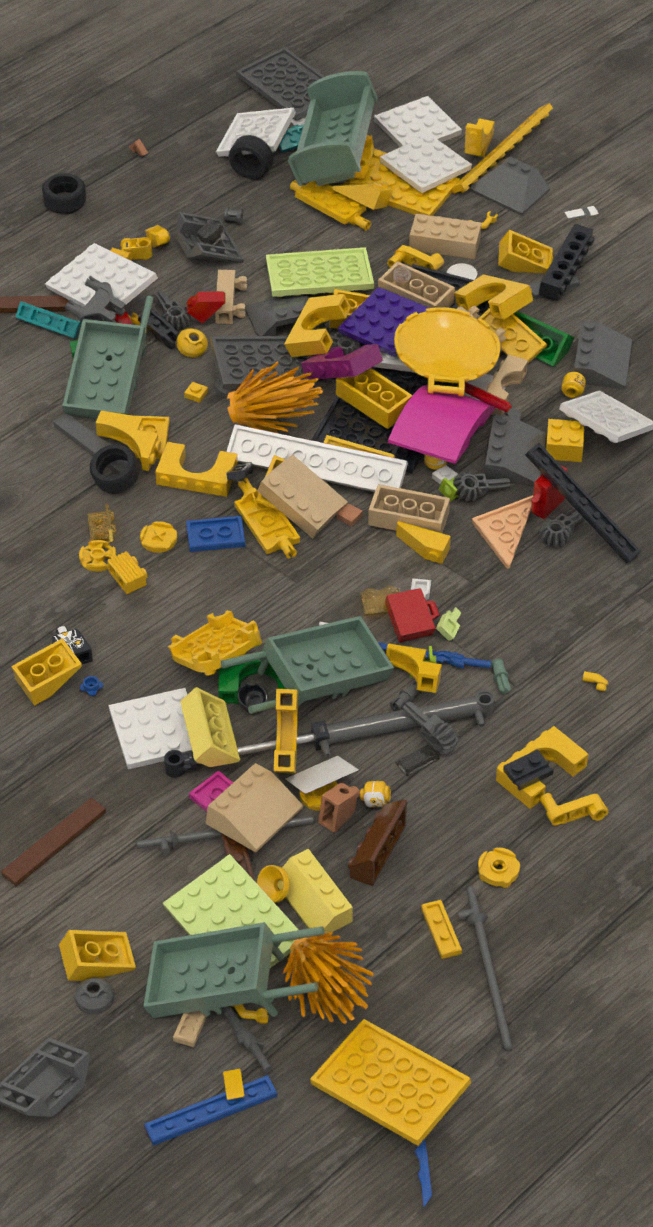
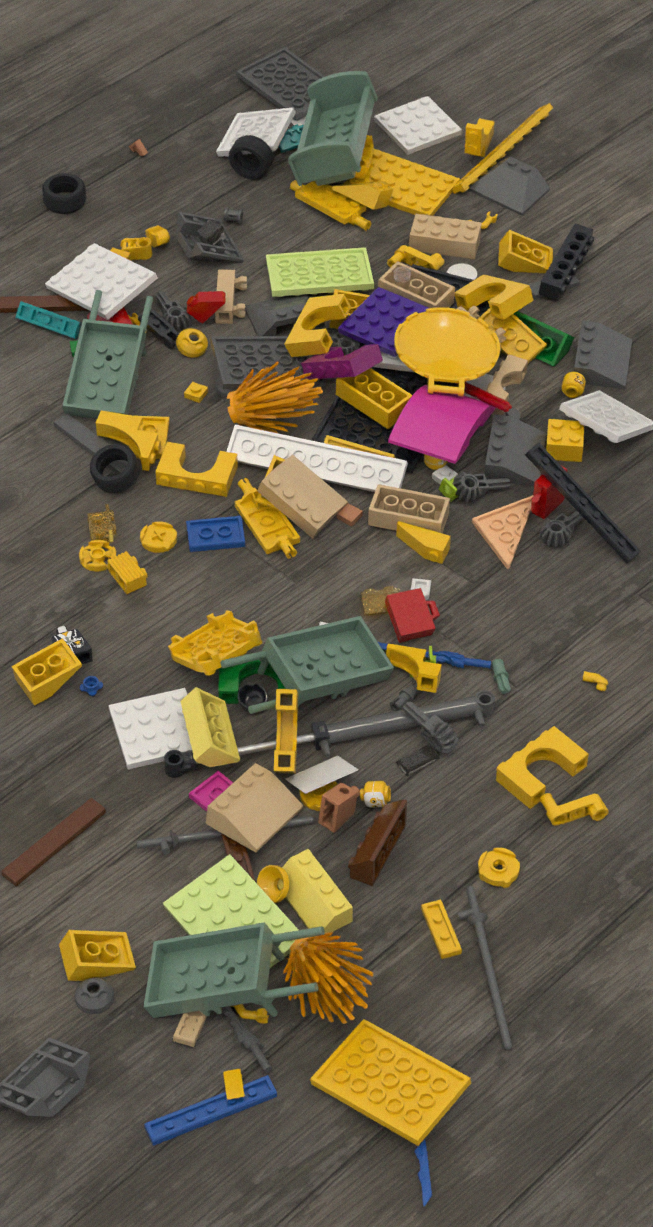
dark grey connector [65,276,126,323] -> none
black hinge [226,462,254,482] -> none
white plate [380,134,472,193] -> none
yellowish green plate [436,607,461,641] -> none
black plate [503,750,554,791] -> none
white sticker [565,206,598,220] -> none

